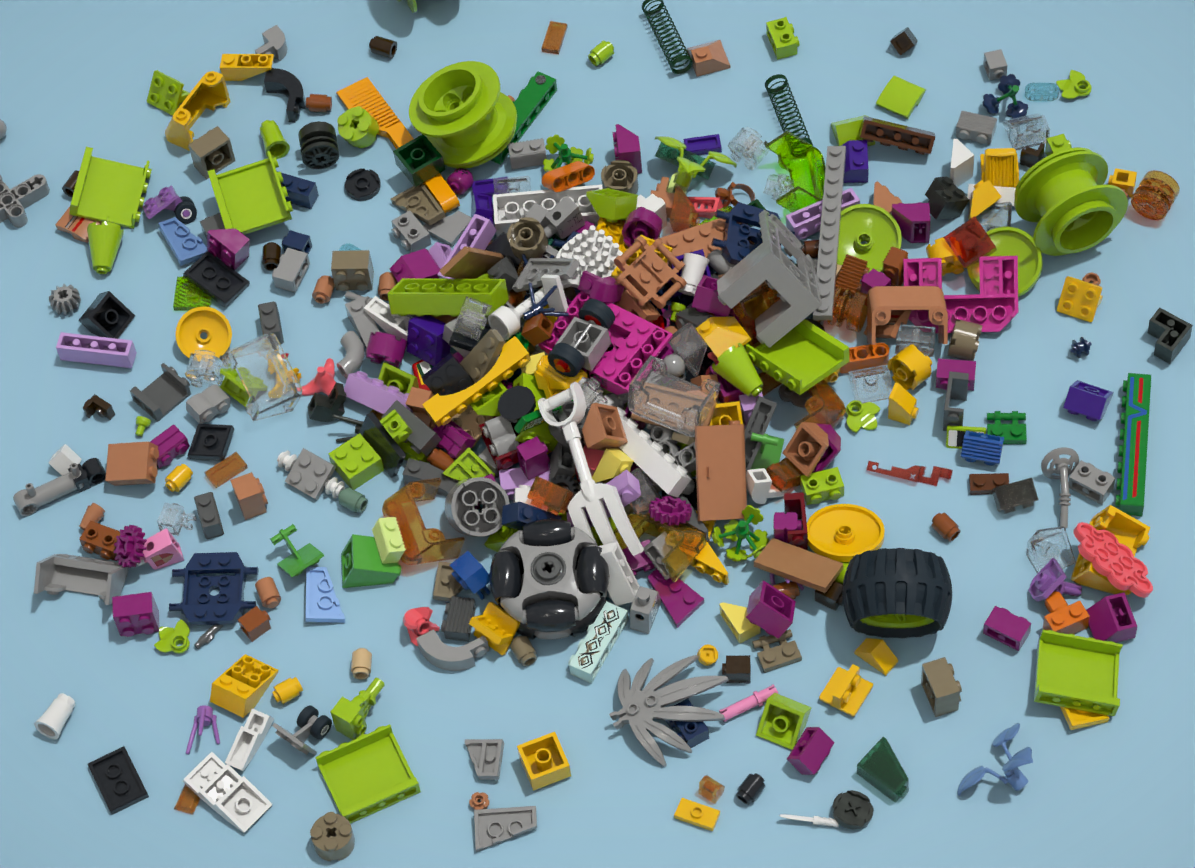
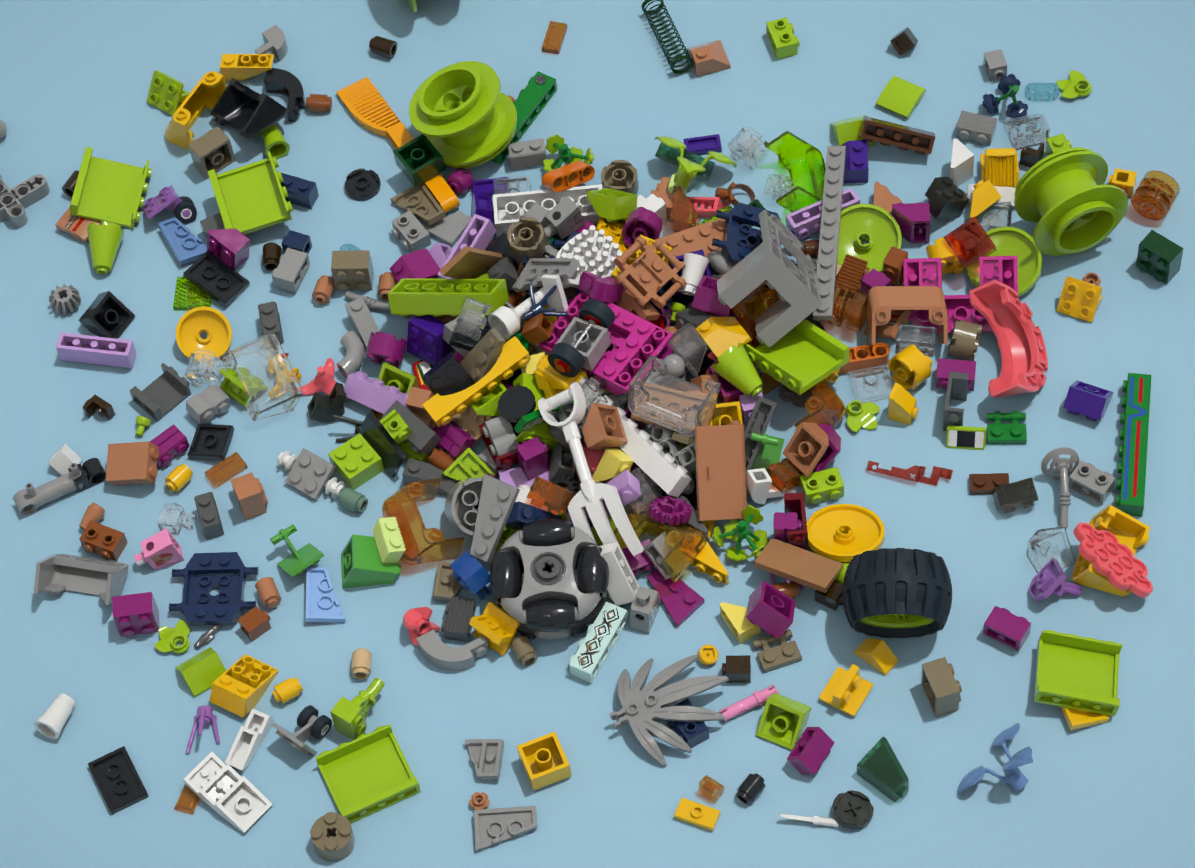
magenta gear [114,525,147,568] -> none
pearl dark grey wheel [298,121,339,169] -> none
lime brick [337,106,379,148] -> none
white slope [363,296,411,348] -> none
lime brick [588,40,614,66] -> none
magenta slope [612,124,642,174] -> none
dark green piece [765,74,813,156] -> none
dark orange brick [931,513,961,542] -> none
blue brick [961,430,1004,466] -> none
orange brick [1043,591,1090,634] -> none
dark blue wheel [1069,337,1092,358] -> none
magenta slope [1086,592,1137,643] -> none
pearl dark grey brick [1148,307,1193,364] -> none
none -> lime slope [176,647,226,698]
none -> black windscreen [210,78,289,140]
none -> light grey wing [470,474,520,562]
none -> coral windscreen [969,280,1048,398]
none -> dark green brick [1136,230,1184,284]

